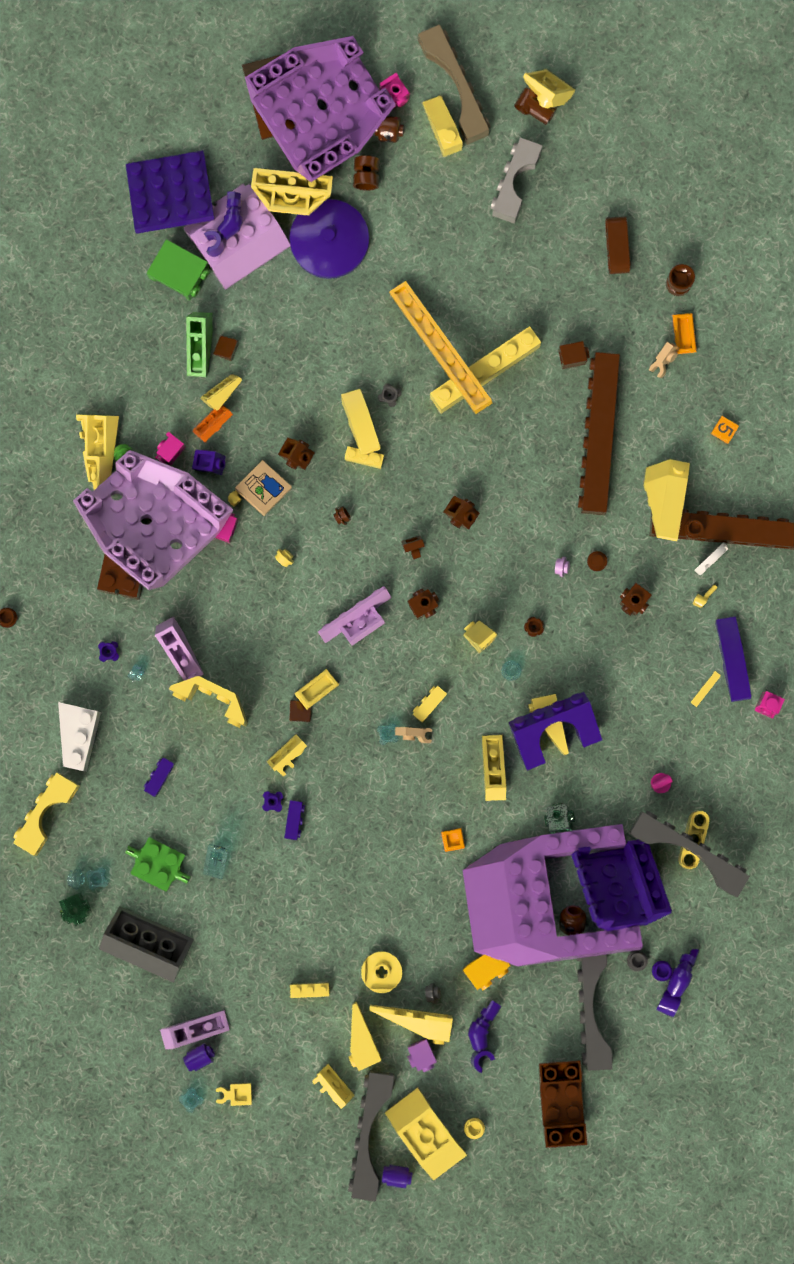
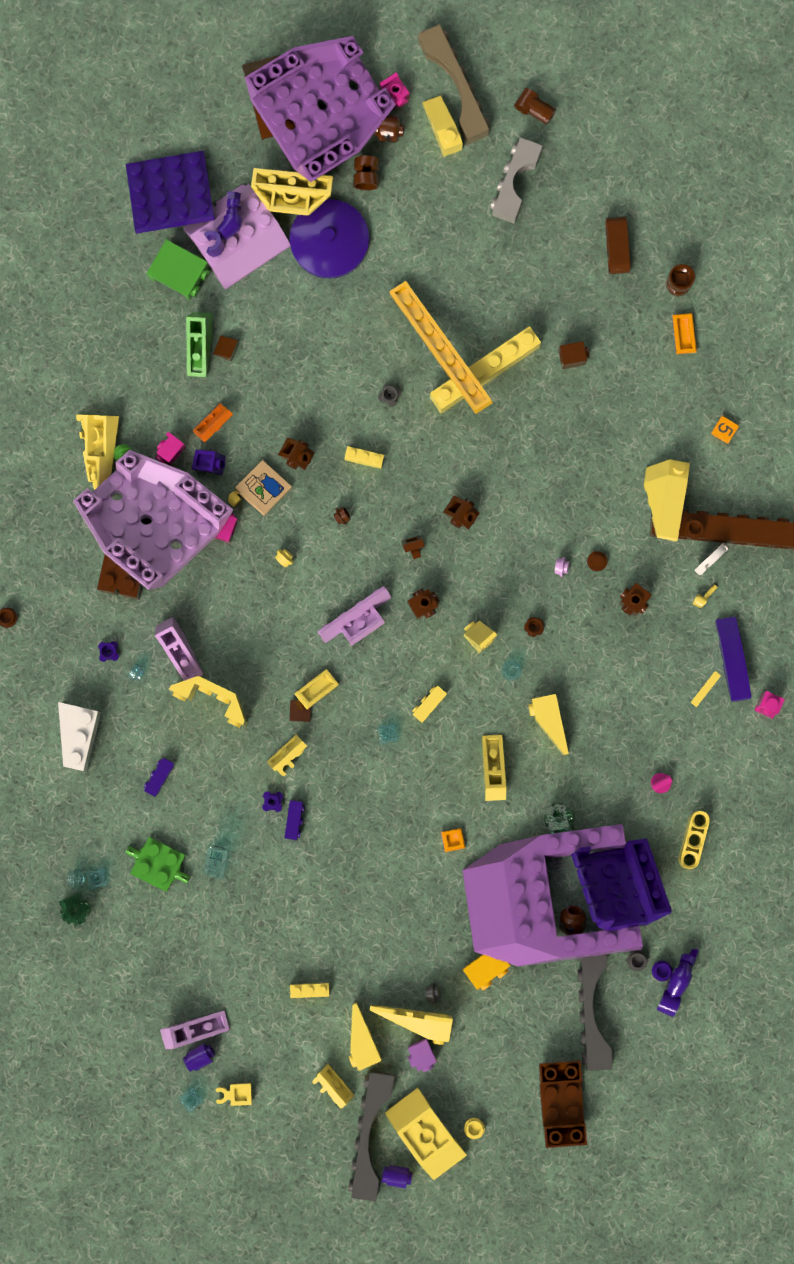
light yellow arch [14,773,80,856] -> none
dark grey slope [99,906,194,983] -> none
light yellow slope [200,374,242,411] -> none
light yellow slope [341,389,380,455] -> none
light yellow plate [361,951,402,993] -> none
tan plate [395,727,432,743] -> none
dark purple piece [468,1000,502,1073] -> none
dark purple arch [508,692,602,770] -> none
light yellow slope [523,69,575,109] -> none
reddish brown brick [578,352,620,515] -> none
dark grey arch [628,811,750,898] -> none
tan plate [649,342,680,378] -> none

